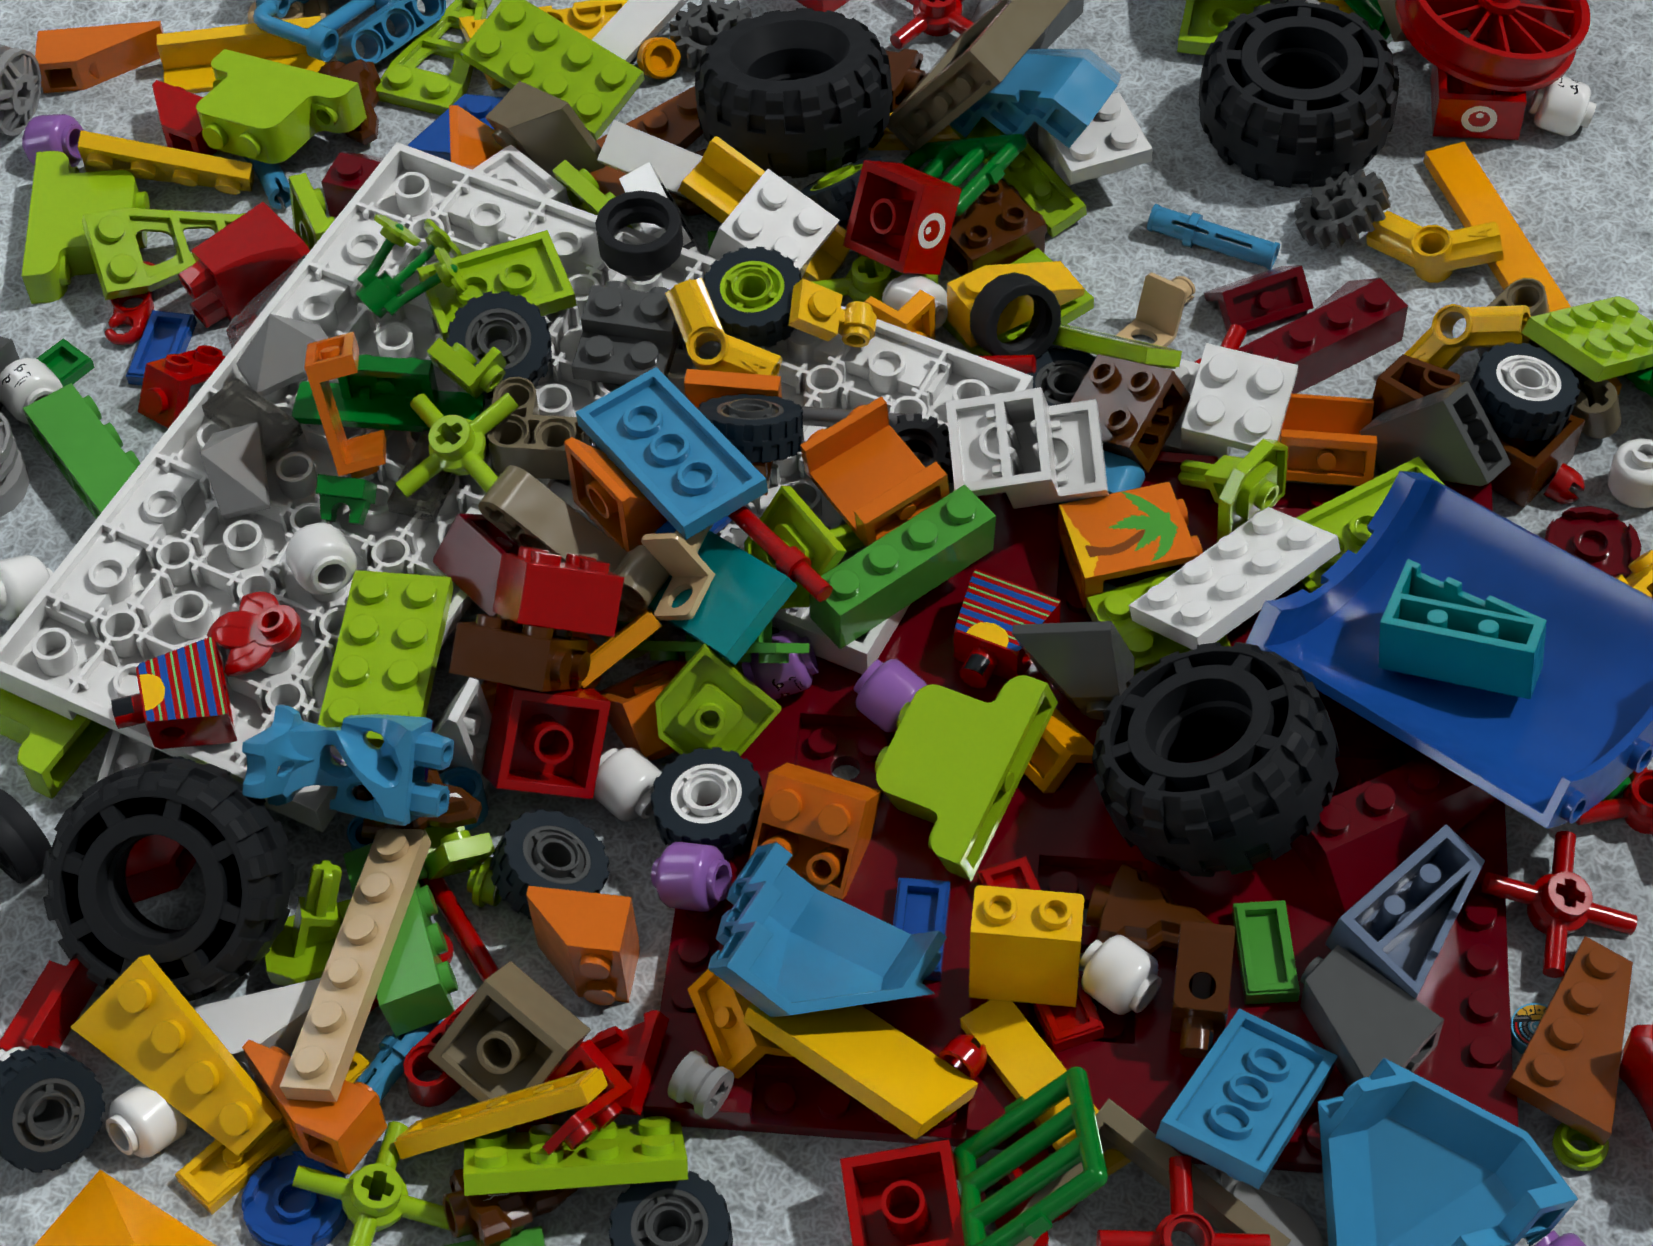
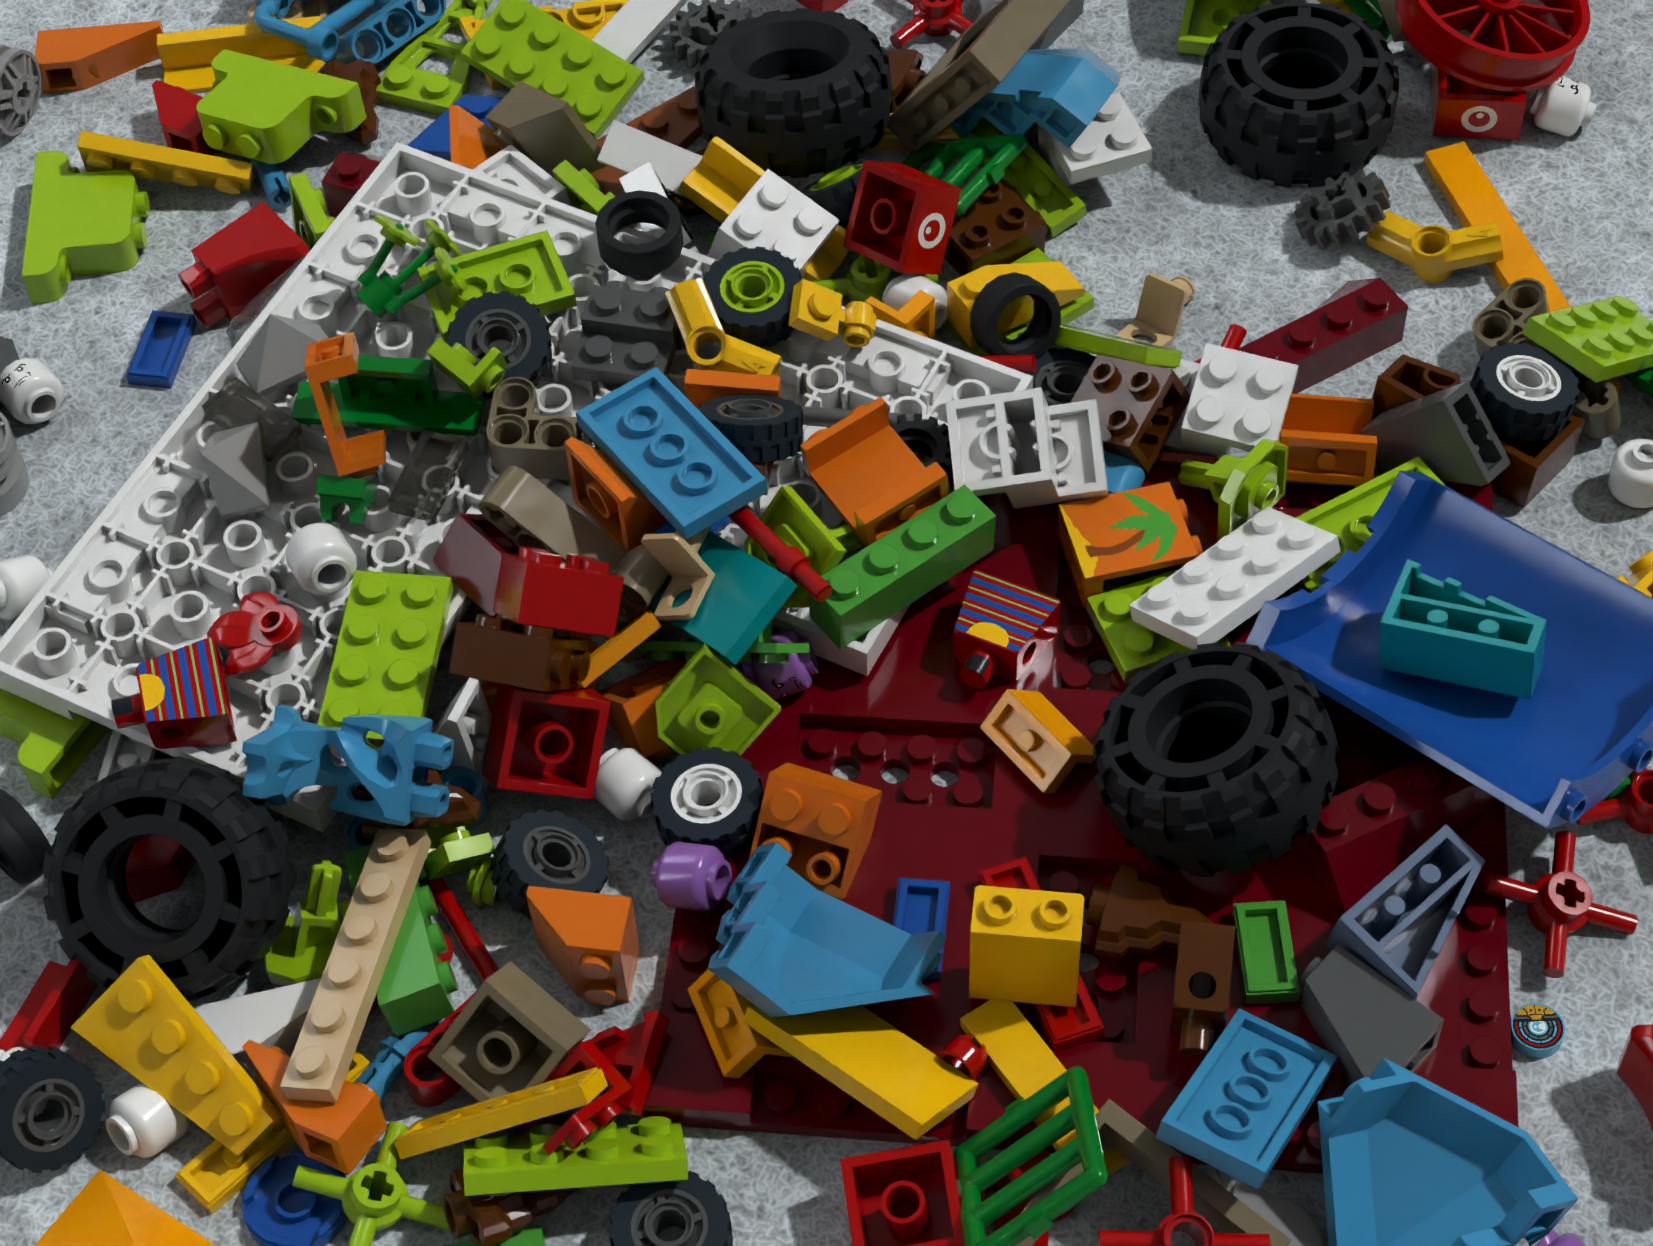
medium lavender head [22,114,85,167] -> none
bright green brick [23,383,141,519] -> none
green tile [36,338,95,387] -> none
lime plate [82,208,245,300] -> none
red piece [105,261,155,346] -> none
red bracket [137,345,225,428] -> none
lime bar [395,392,519,498] -> none
light orange tile [637,37,681,79] -> none
light grey wheel [667,1050,734,1119] -> none
medium lavender head [853,659,927,732] -> none
lime brick [875,675,1058,882] -> none
dark grey slope [1012,621,1135,721] -> none
white head [1079,935,1162,1015] -> none
dark azure pin [1147,204,1280,270] -> none
dark red panel [1204,265,1314,332] -> none
yellow piece [1404,304,1531,370] -> none
dark orange wing [1504,936,1633,1146] -> none
red hinge [1543,463,1585,504] -> none
dark red tile [1545,506,1641,579] -> none
lime plate [1552,1123,1609,1171] -> none

